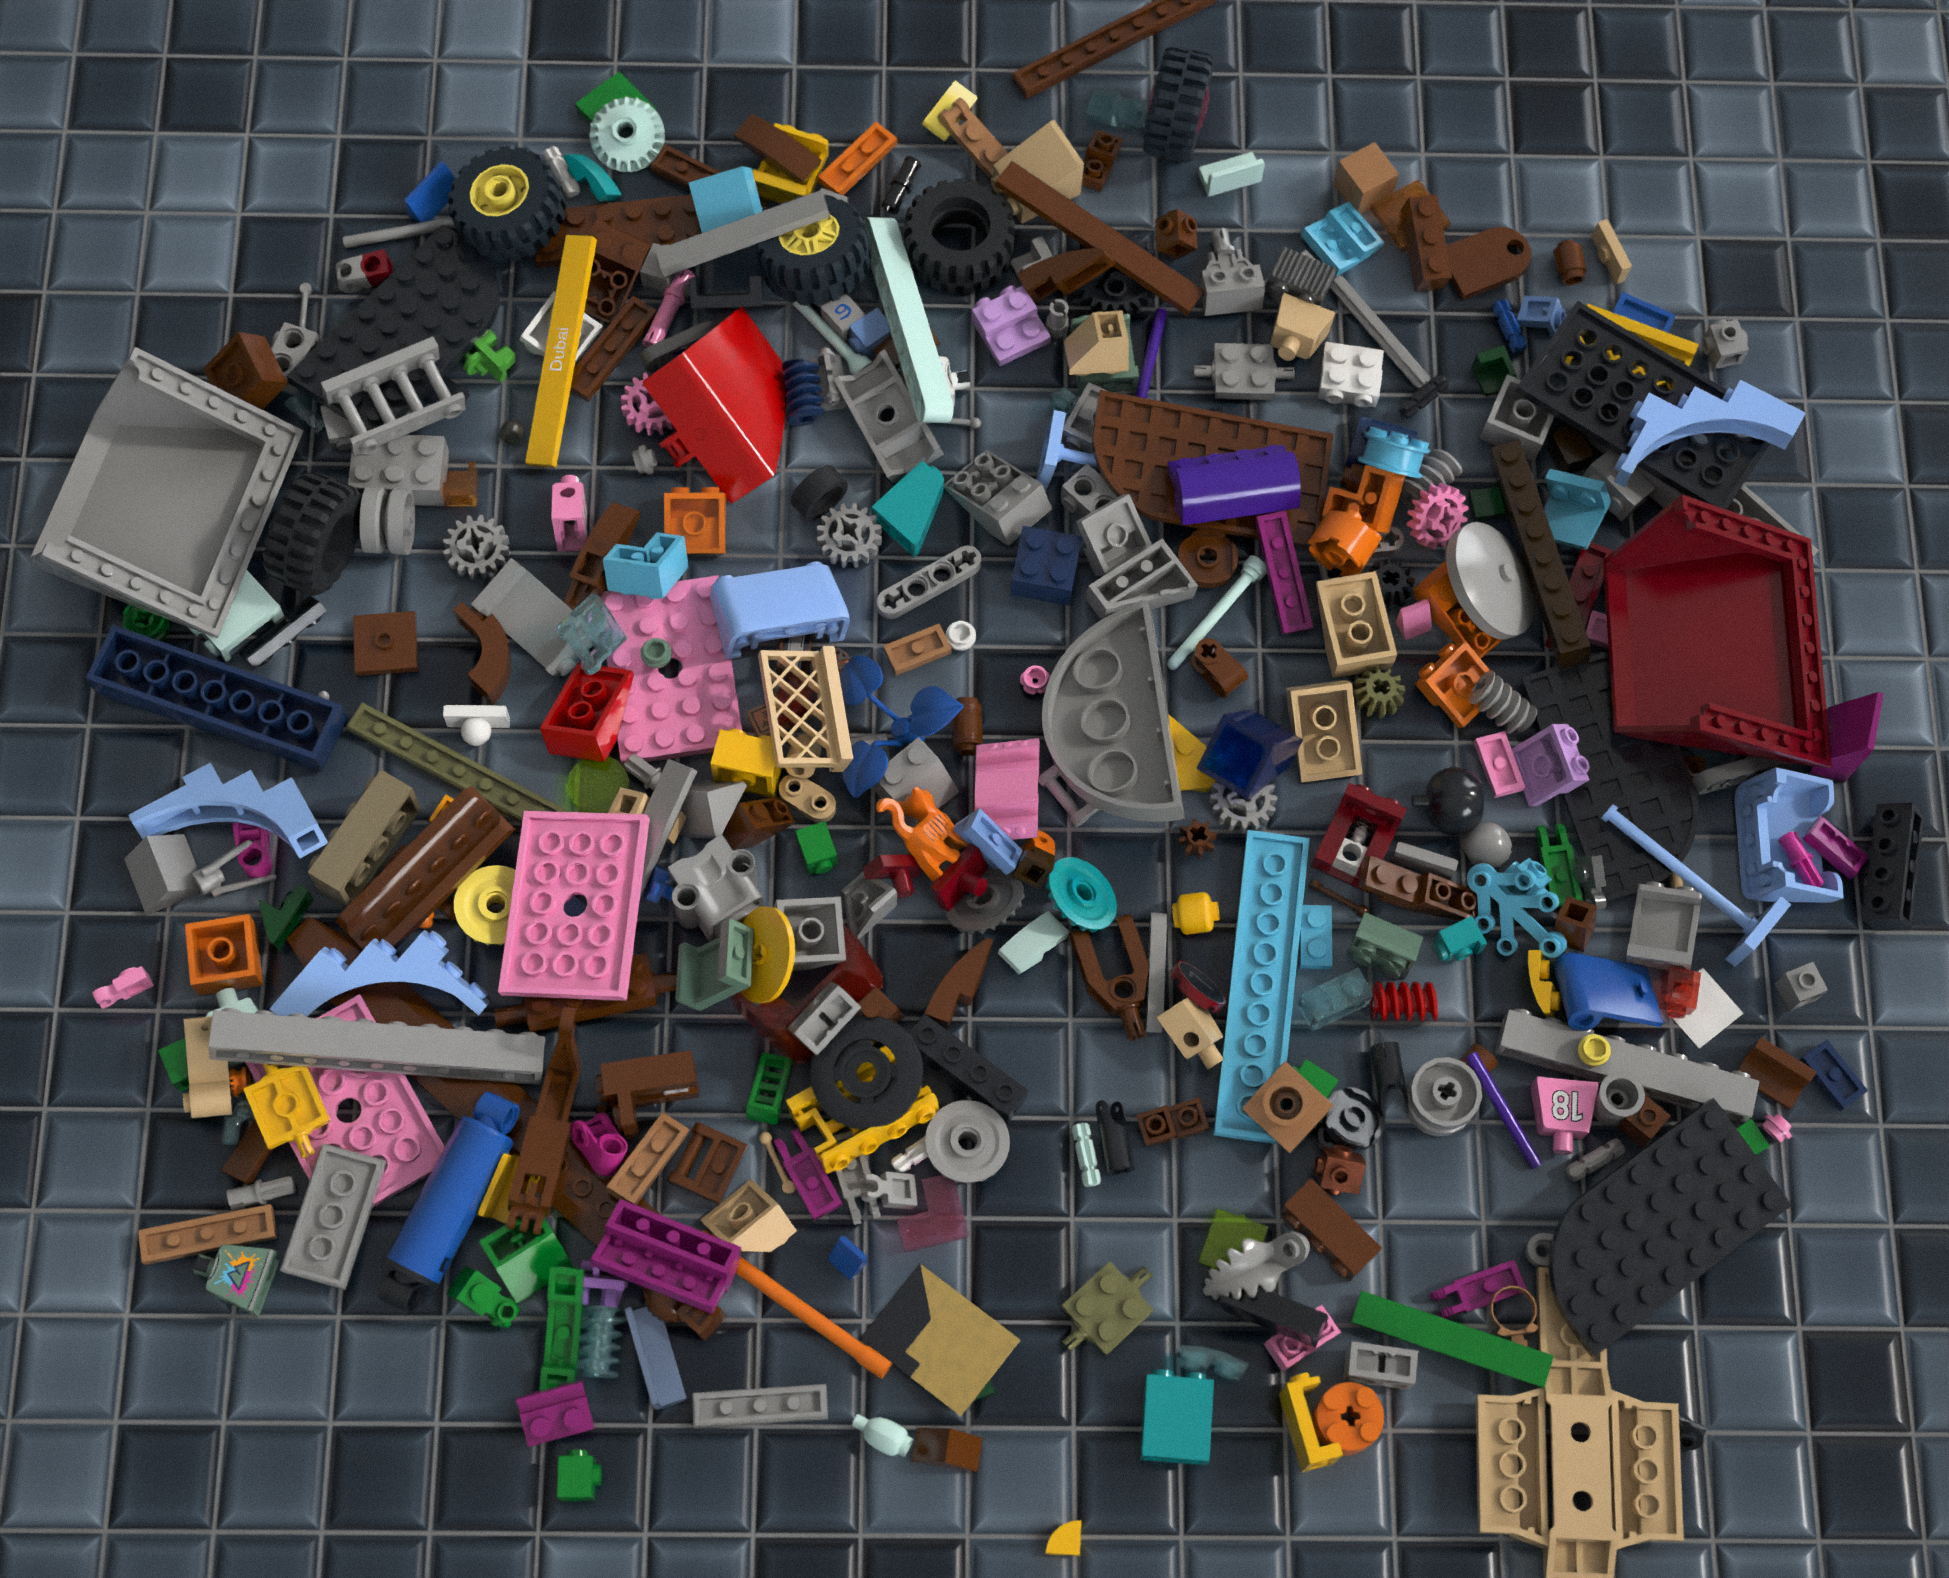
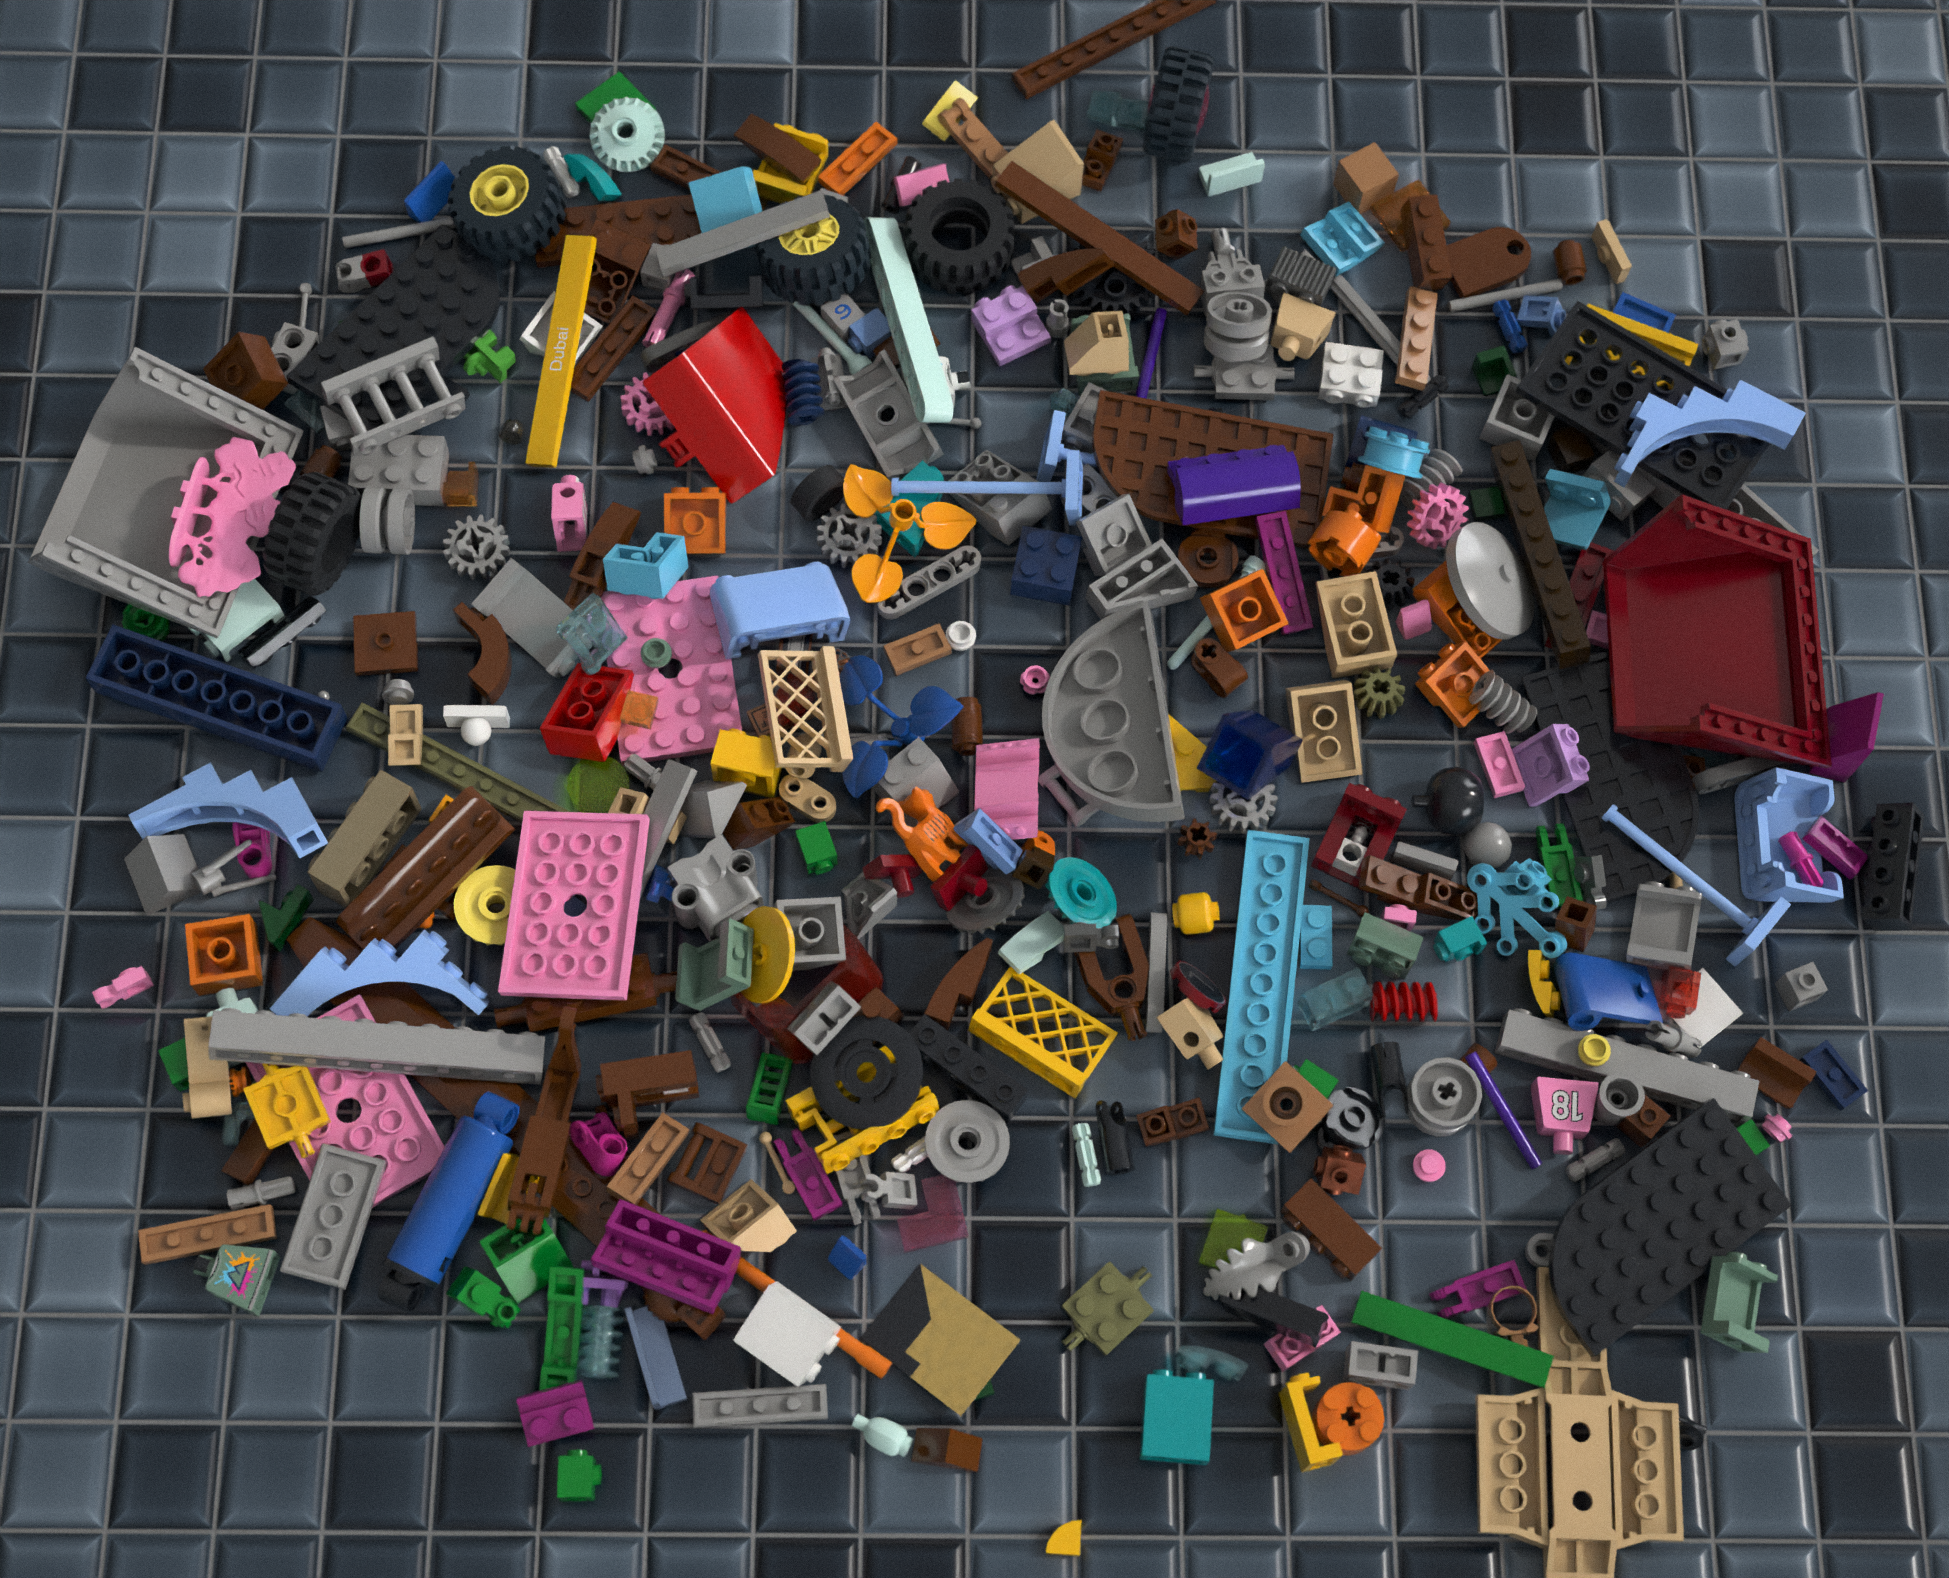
none -> bright pink plant [169,437,296,597]
none -> reddish brown brick [299,445,342,478]
none -> light grey plate [382,679,414,705]
none -> tan slope [388,704,423,766]
none -> clear yellow plate [620,690,659,730]
none -> light grey axle [689,1012,731,1073]
none -> white brick [733,1281,841,1387]
none -> light orange plant [843,464,977,603]
none -> light blue tile [891,450,1083,526]
none -> bright pink slope [894,163,949,206]
none -> yellow fence [968,966,1118,1099]
none -> dark grey plate [1063,922,1119,953]
none -> orange brick [1200,569,1289,652]
none -> light grey wheel [1203,291,1272,361]
none -> bright pink plate [1380,904,1417,932]
none -> medium nougat plate [1395,286,1438,391]
none -> bright pink plate [1413,1149,1446,1182]
none -> light grey bar [1448,279,1562,313]
none -> light grey pin [1646,1020,1702,1058]
none -> sand green panel [1700,1252,1778,1353]

